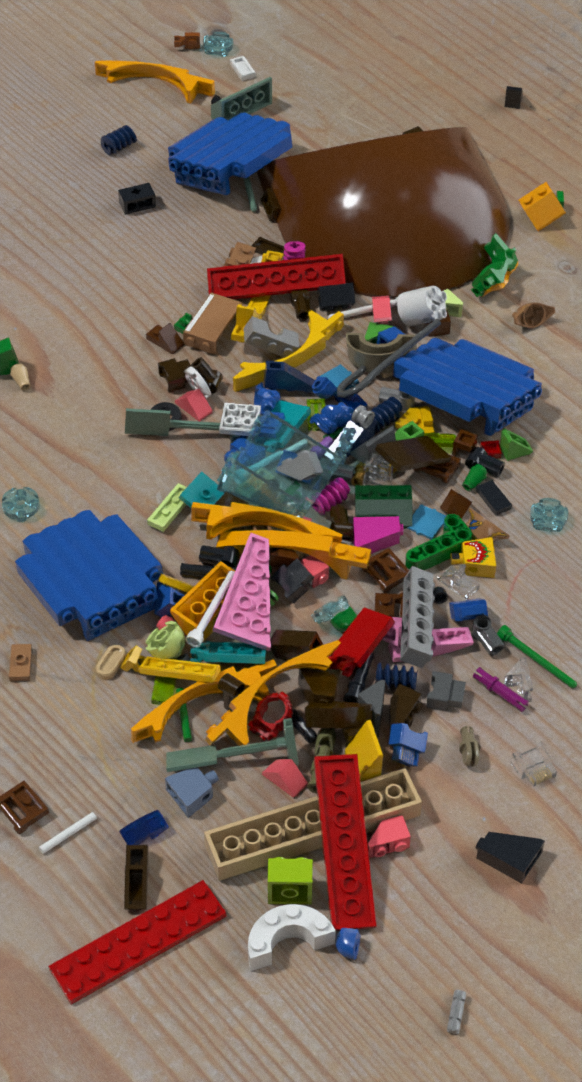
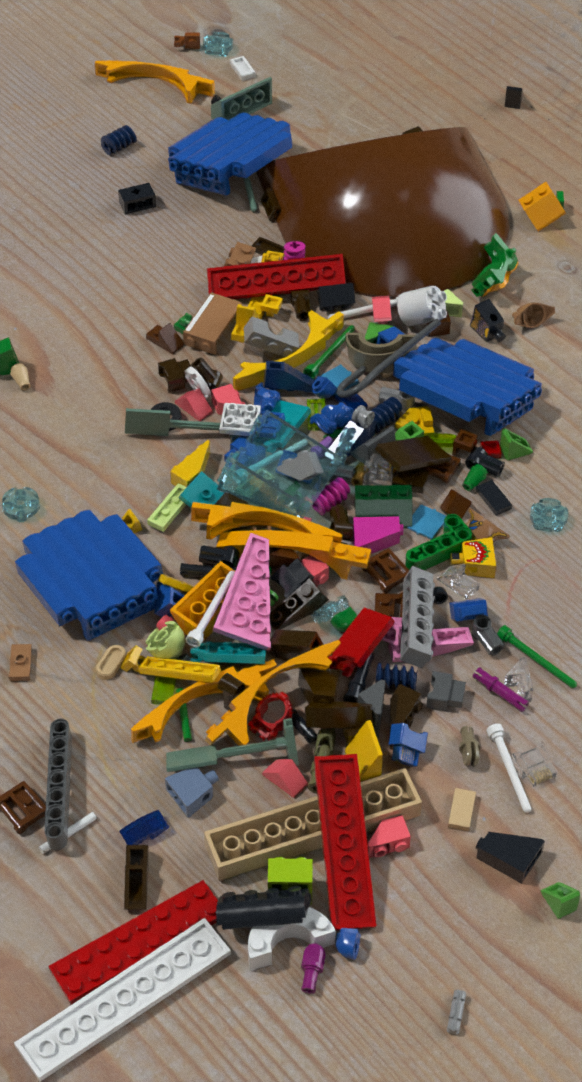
none -> white plate [14,918,231,1082]
none -> dark grey beam [44,718,72,850]
none -> yellow slope [122,509,143,533]
none -> yellow slope [170,440,210,487]
none -> coral slope [211,384,245,415]
none -> black container [216,886,312,930]
none -> yellow tile [261,294,283,317]
none -> dark brown slope [270,578,329,630]
none -> magenta arm [301,943,326,994]
none -> green piece [303,325,355,379]
none -> dark brown piece [392,468,429,494]
none -> tan tile [448,788,476,831]
none -> black torso [470,299,506,343]
none -> white piece [486,724,531,813]
none -> bright green slope [540,882,580,919]

